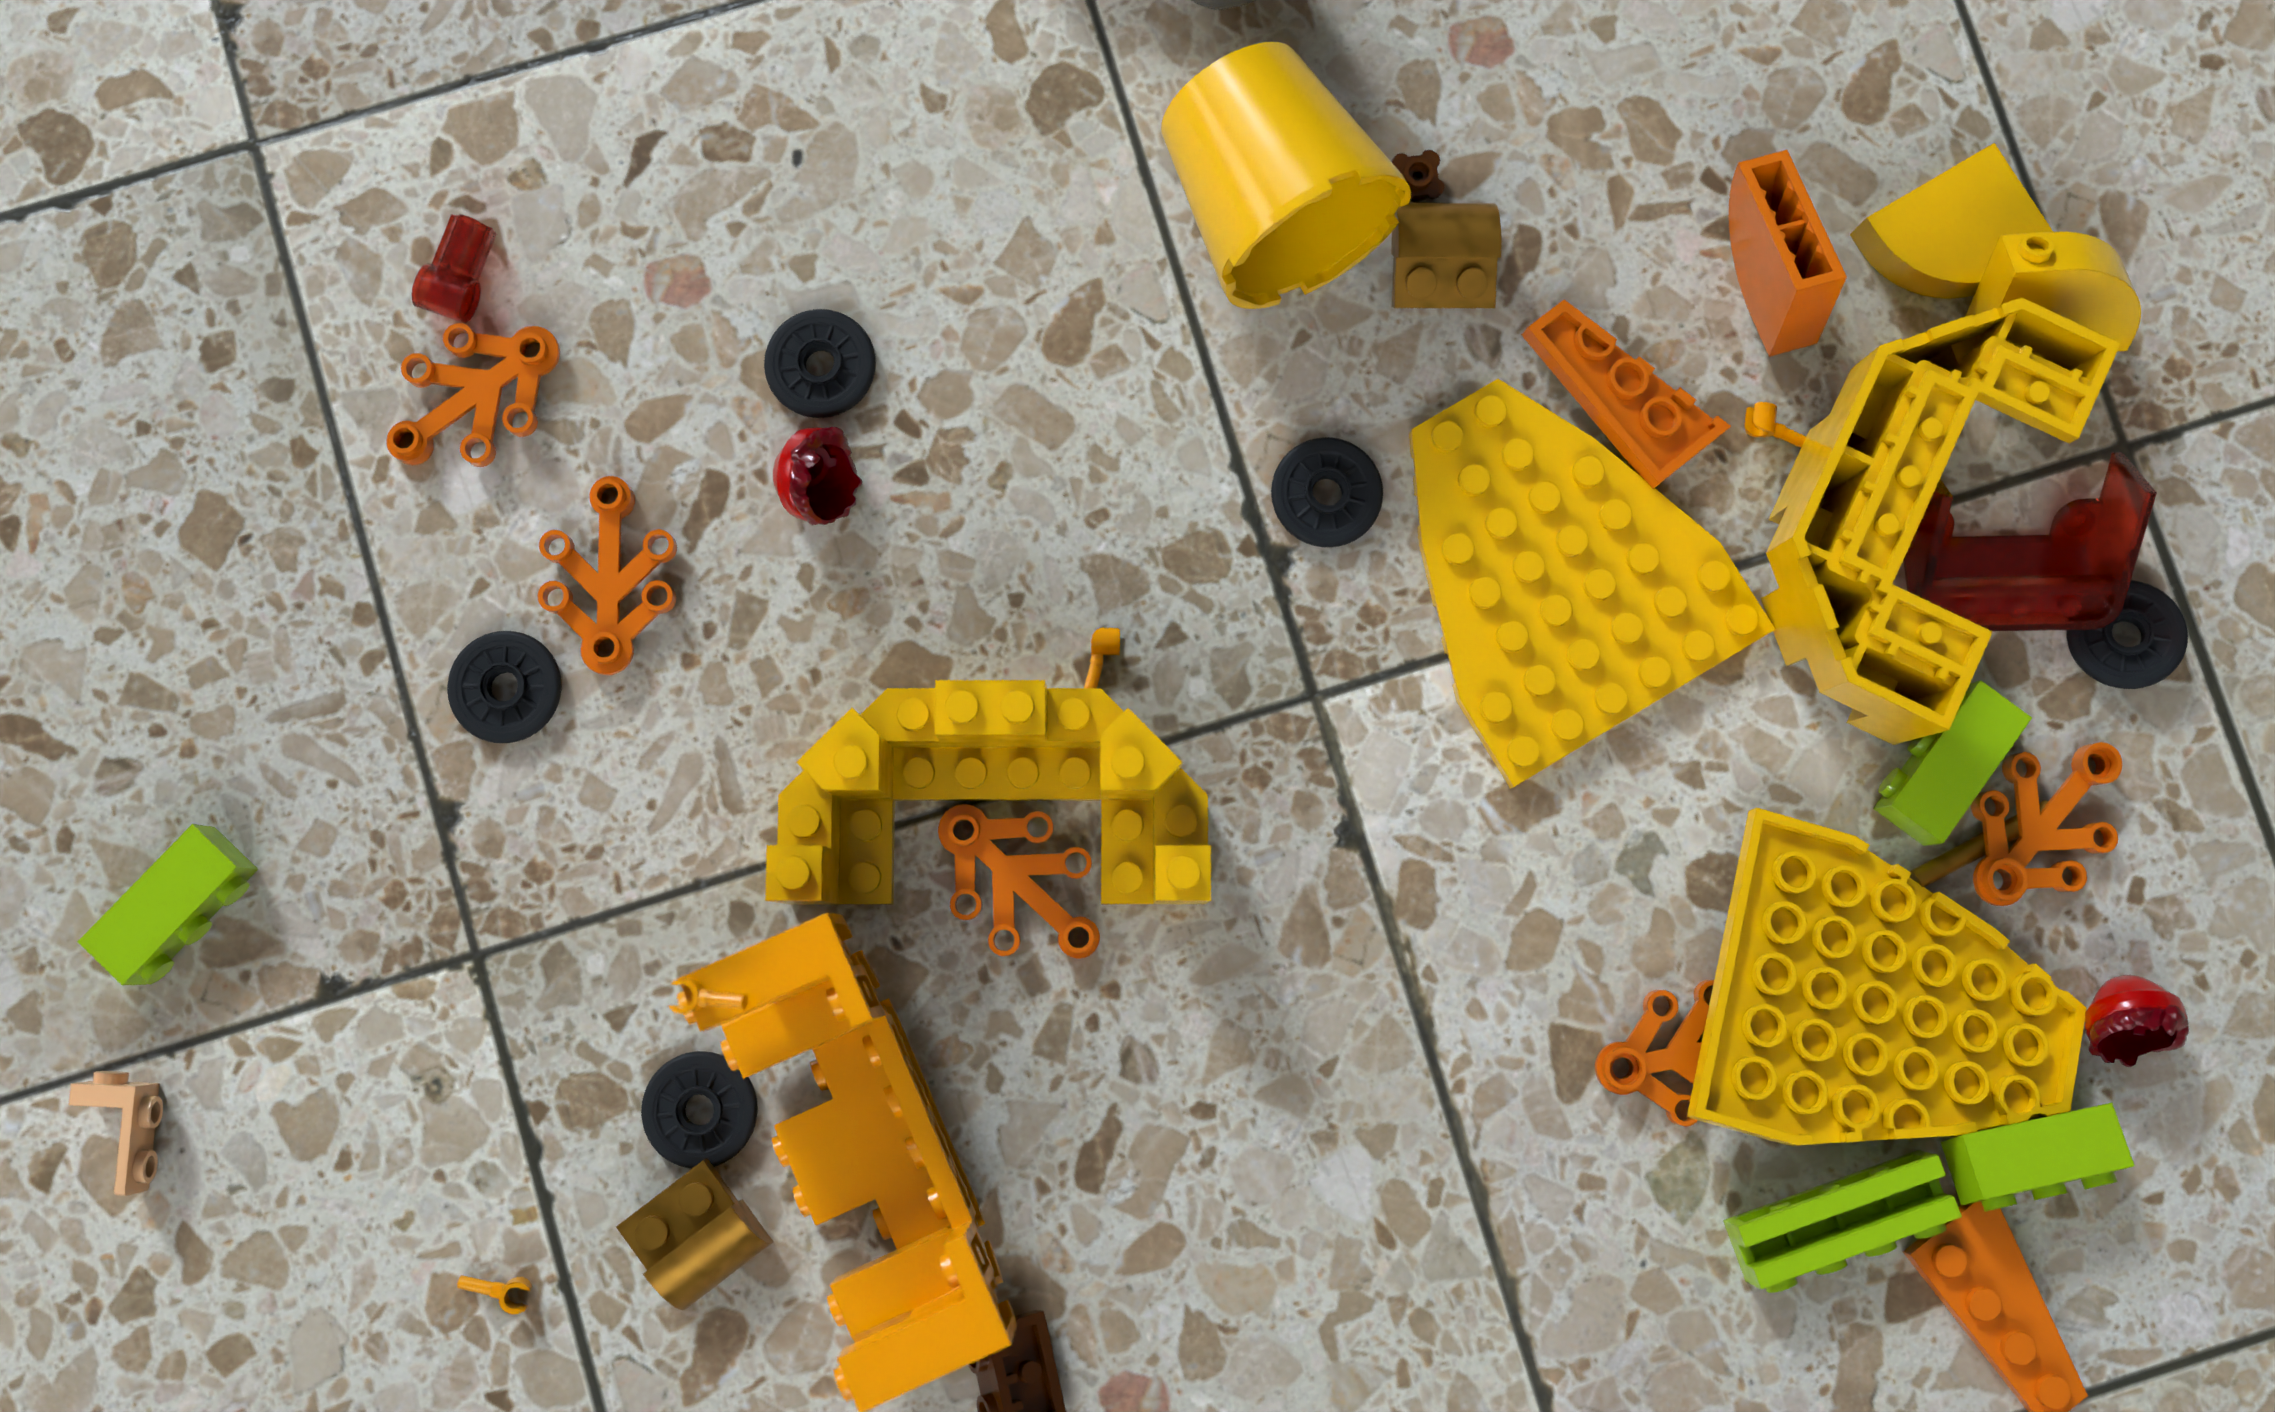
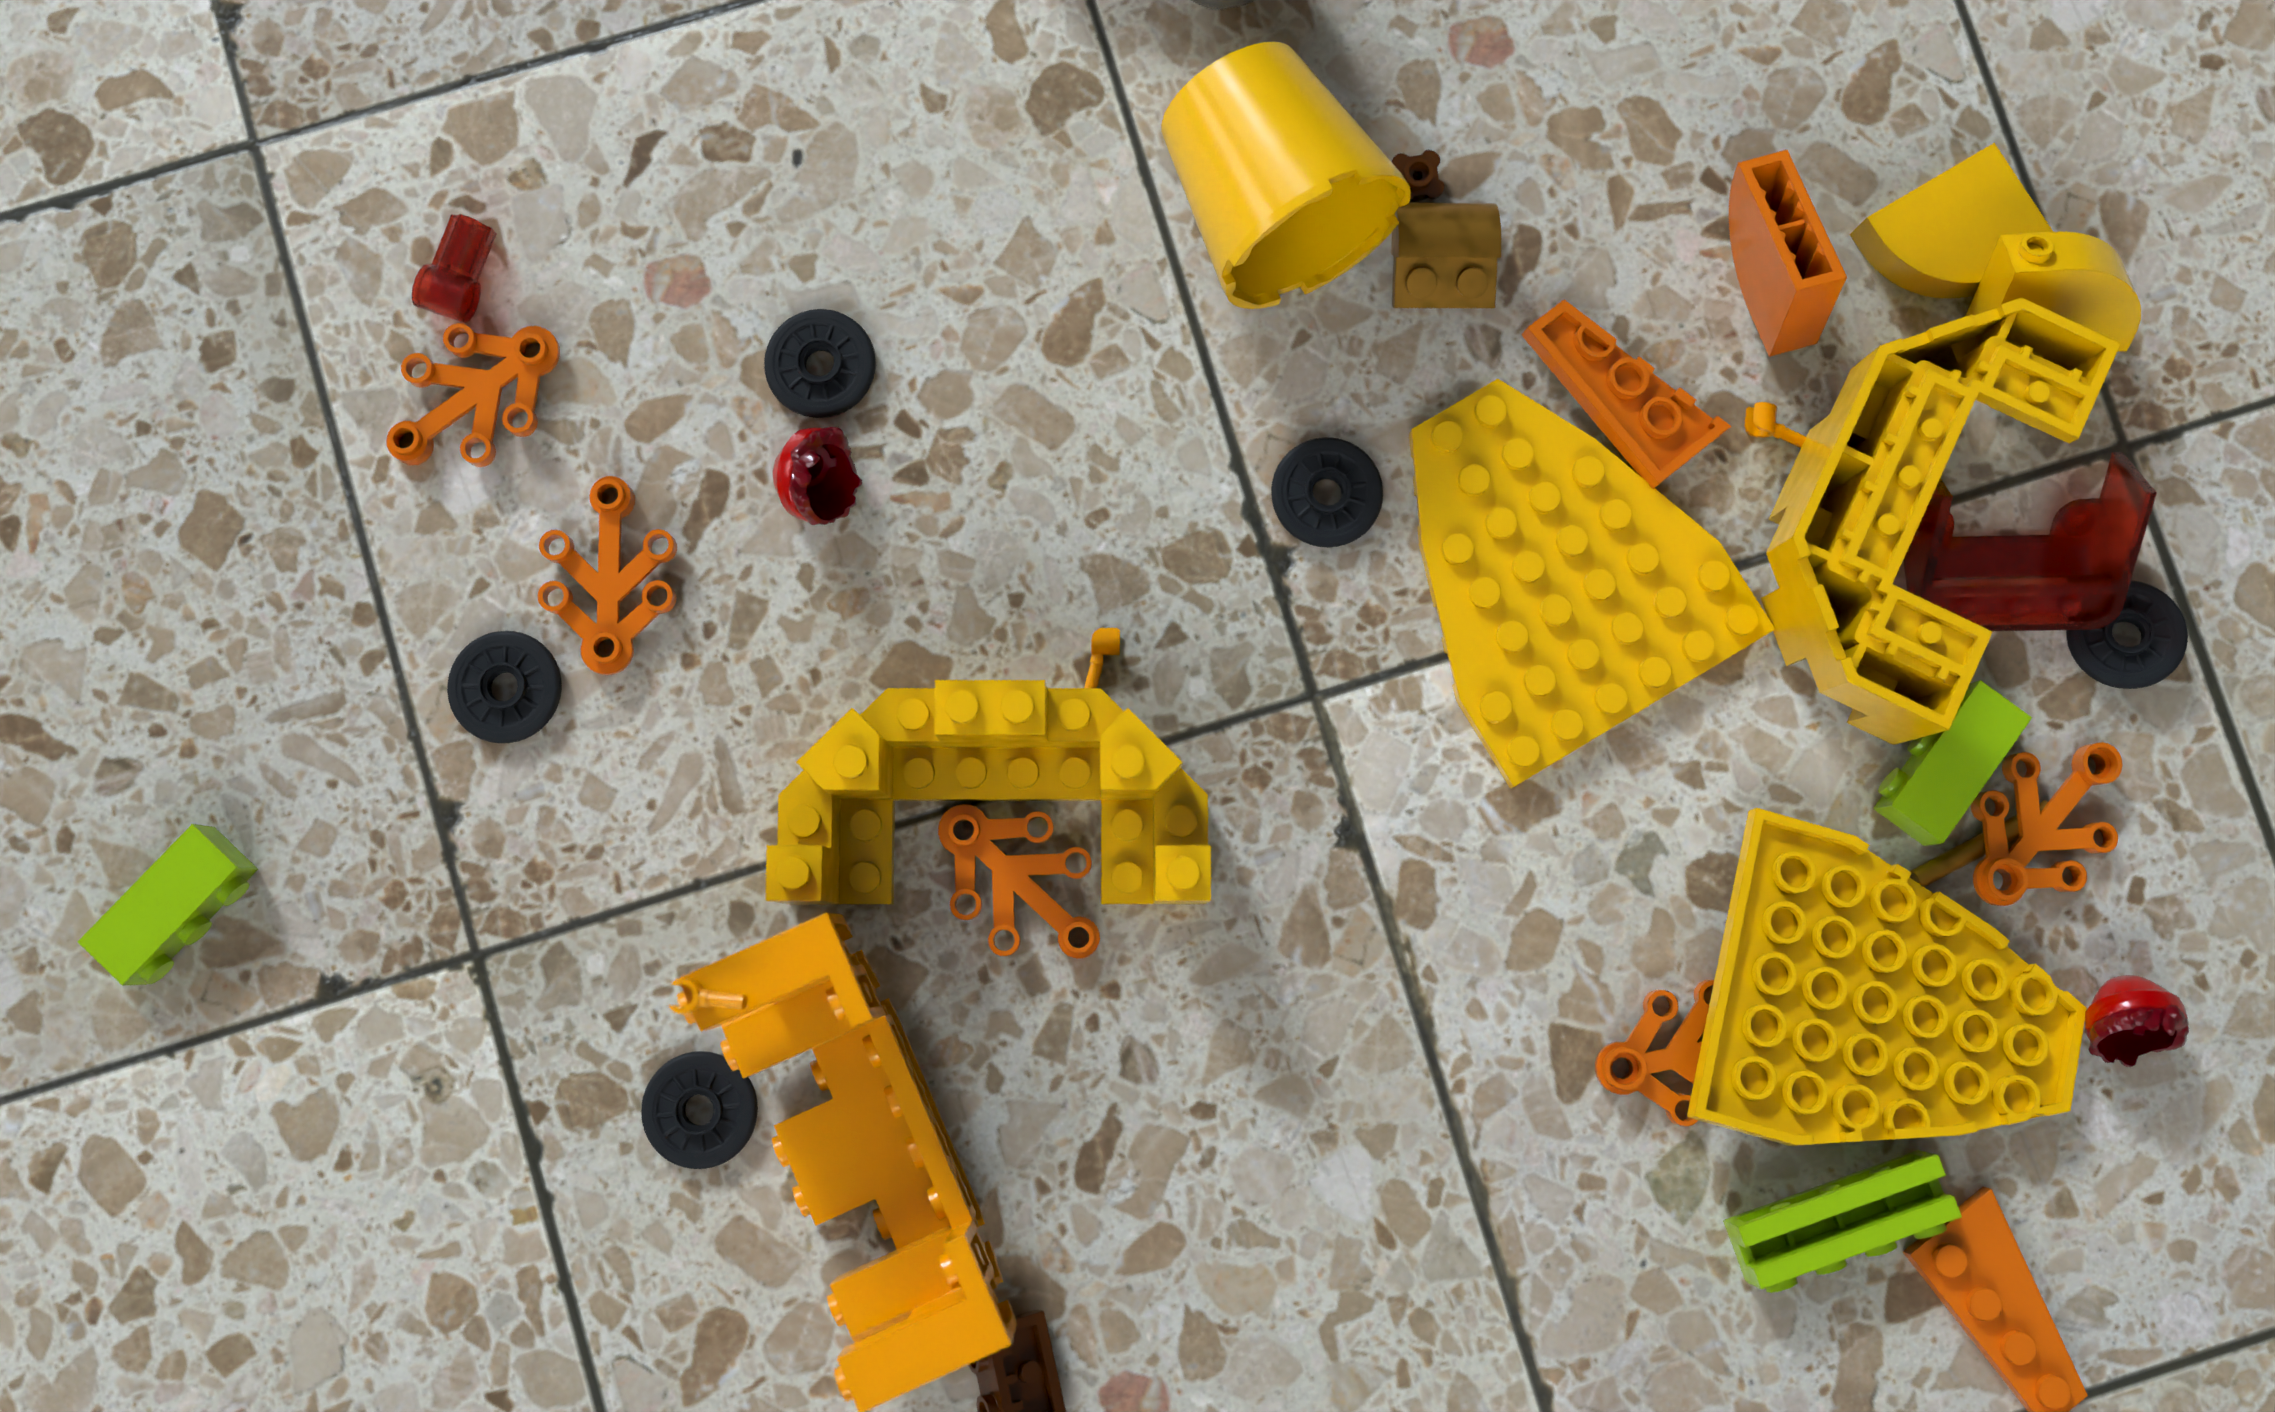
light nougat bracket [69,1071,163,1196] -> none
light orange hand [457,1275,532,1314] -> none
pearl gold brick [616,1158,774,1310] -> none
lime brick [1940,1103,2135,1212] -> none

